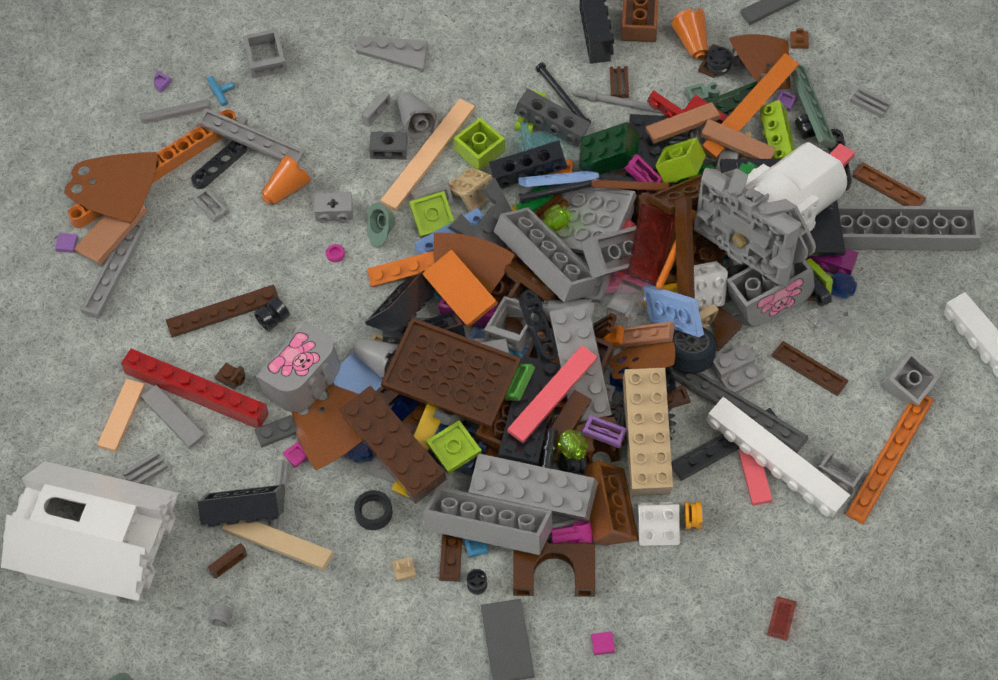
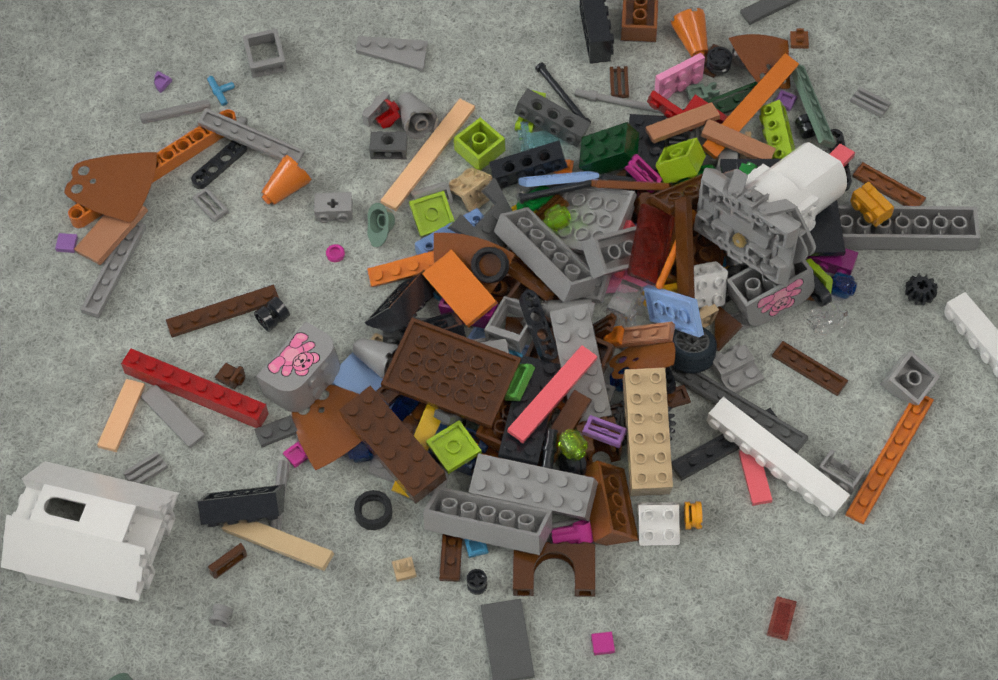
none -> red bracket [375,99,401,129]
none -> black tyre [471,247,509,283]
none -> bright pink plate [655,53,705,99]
none -> light orange brick [850,182,894,227]
none -> black gear [905,273,938,306]

